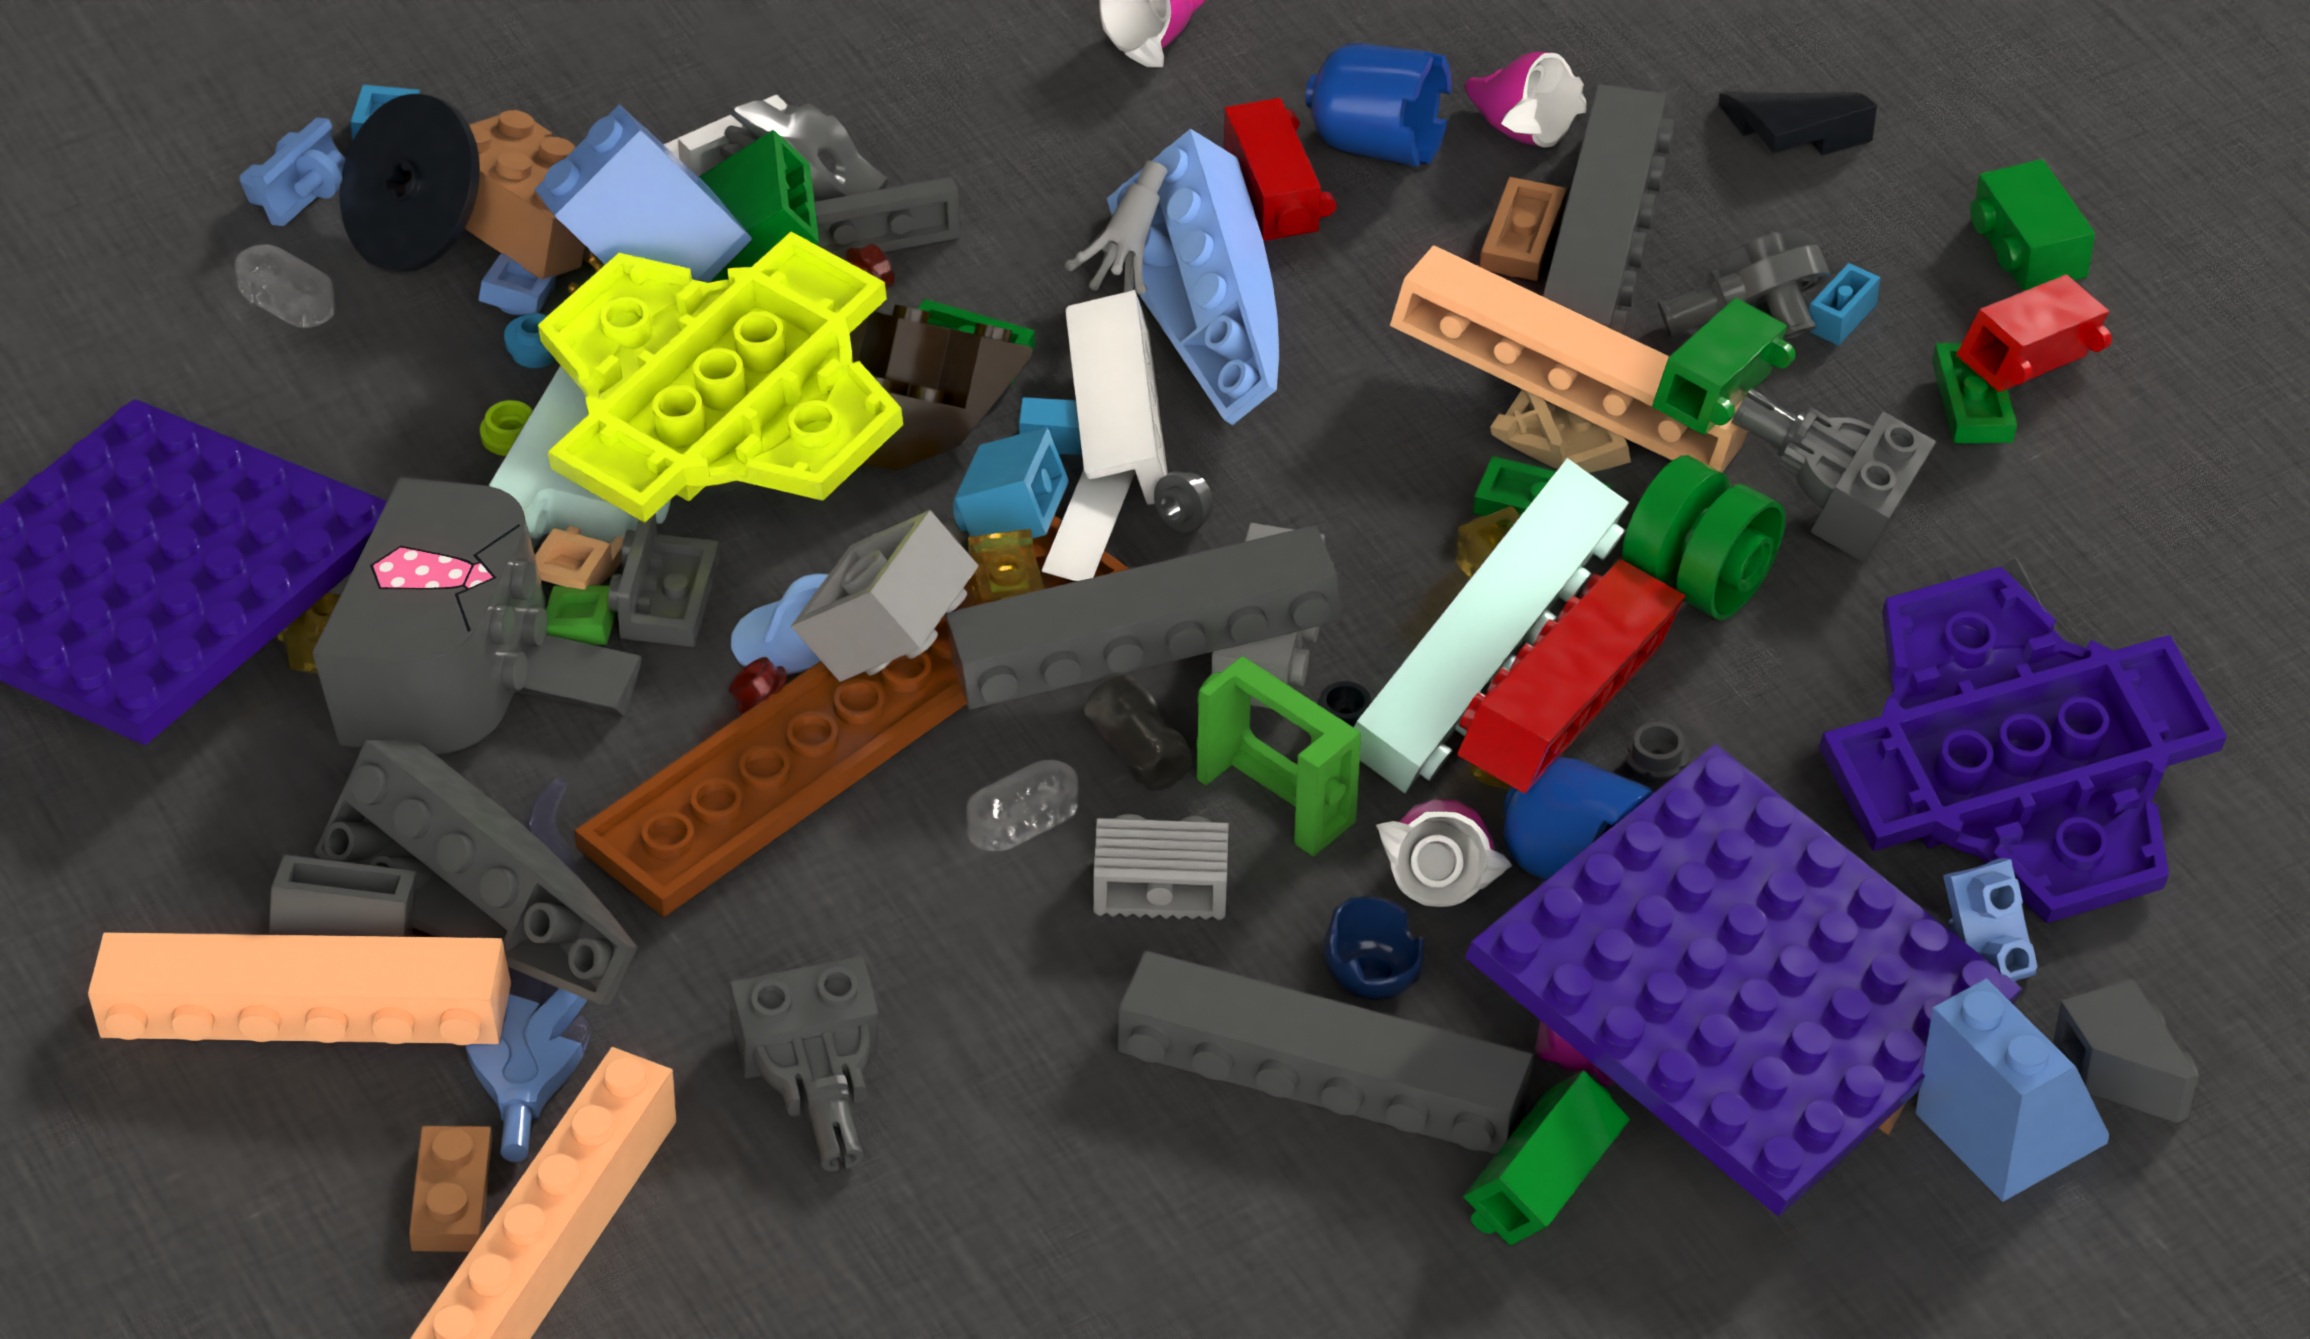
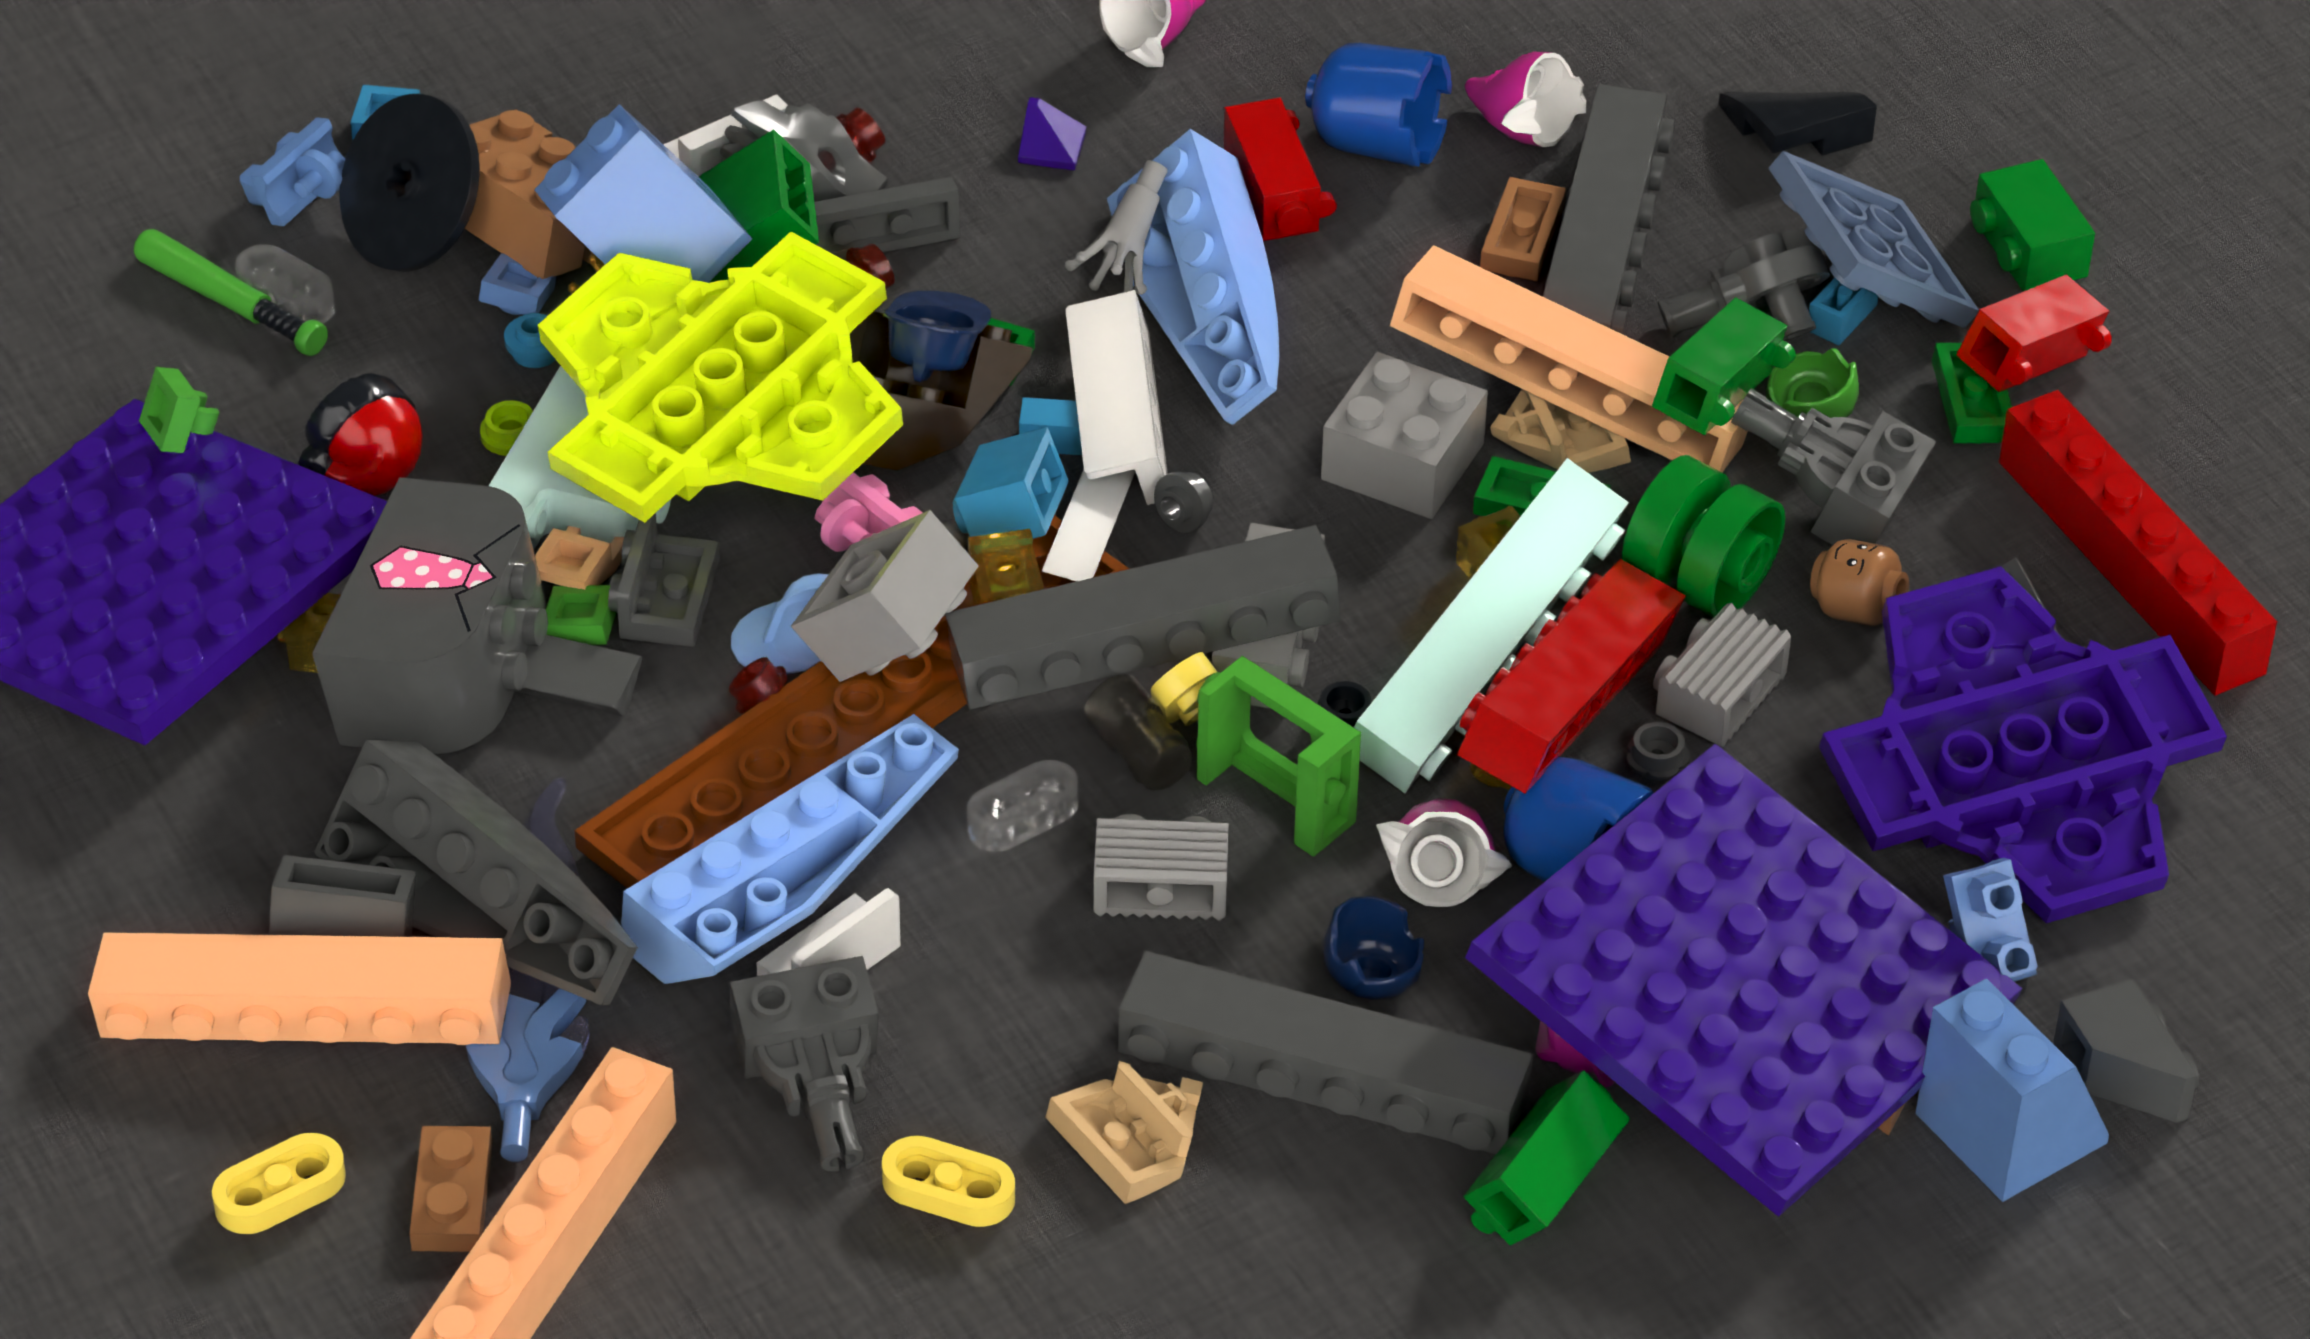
none -> bright green piece [134,229,328,356]
none -> bright green tile [139,367,220,453]
none -> light yellow plate [212,1133,346,1234]
none -> red piece [298,373,423,496]
none -> light blue wedge [621,714,959,984]
none -> white panel [756,888,901,976]
none -> bright pink hips [814,472,923,552]
none -> clear red plate [836,107,886,162]
none -> light yellow plate [882,1136,1015,1227]
none -> dark blue piece [883,291,991,383]
none -> dark purple slope [1018,97,1087,170]
none -> tan slope [1045,1061,1203,1204]
none -> light yellow plate [1151,652,1217,726]
none -> light grey brick [1321,352,1488,519]
none -> light grey brick [1653,603,1791,747]
none -> bright green hair [1766,348,1859,418]
none -> sand blue plate [1768,151,1979,328]
none -> medium nougat head [1810,539,1909,626]
none -> red brick [1999,389,2278,696]

